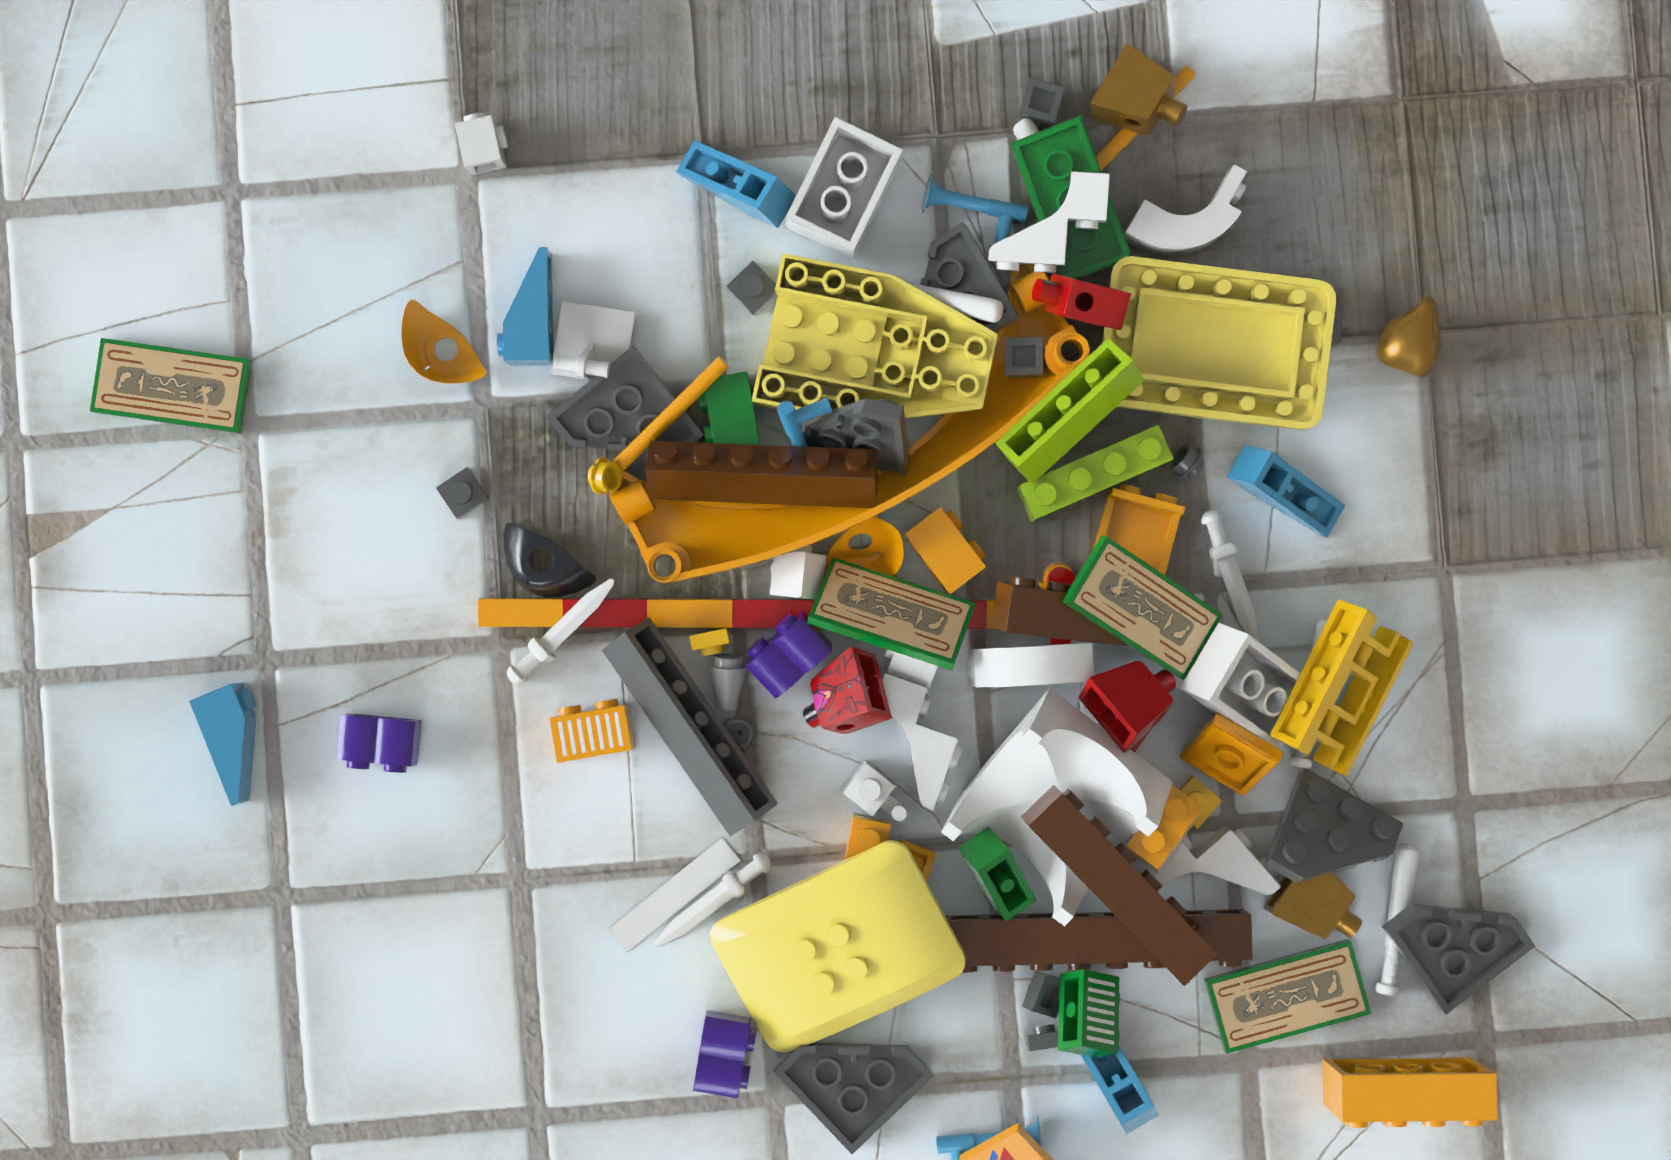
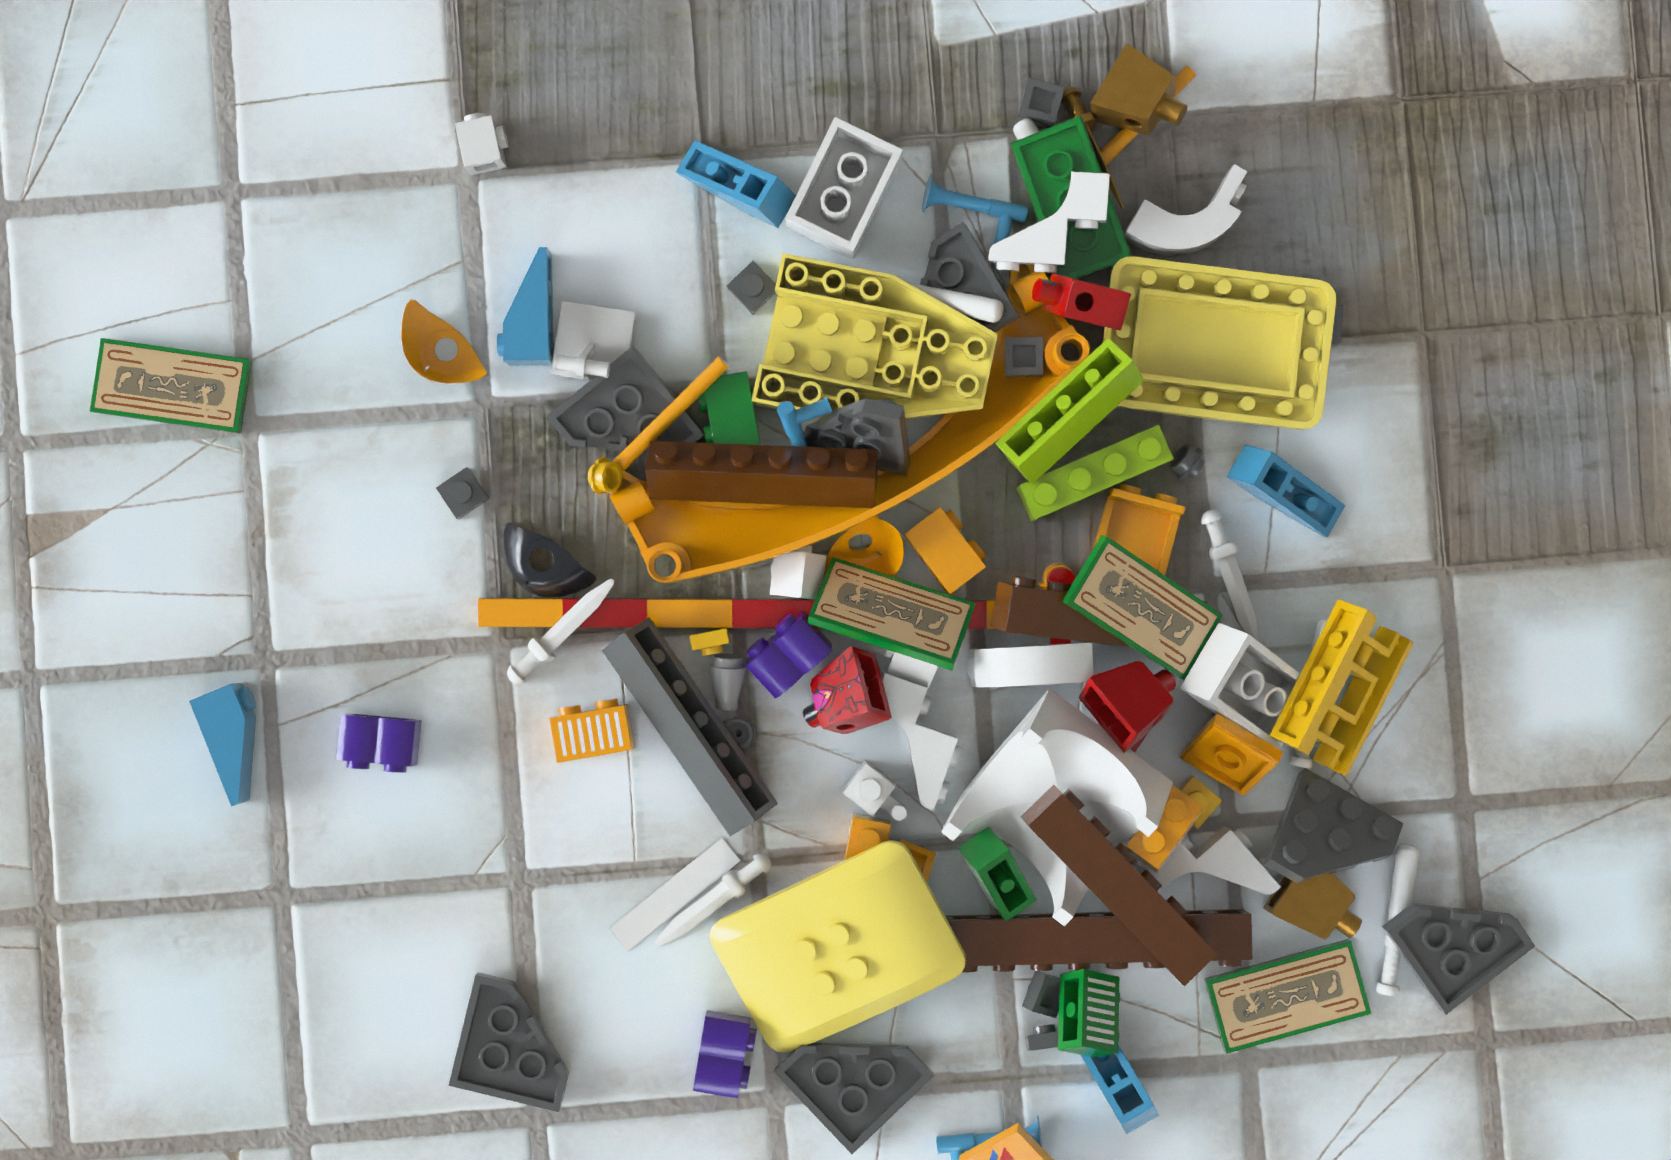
light orange brick [1322,1057,1498,1128] -> none
pearl gold piece [1377,296,1441,377] -> none
none -> dark grey plate [448,972,569,1112]
none -> pearl gold sword [1061,87,1124,209]

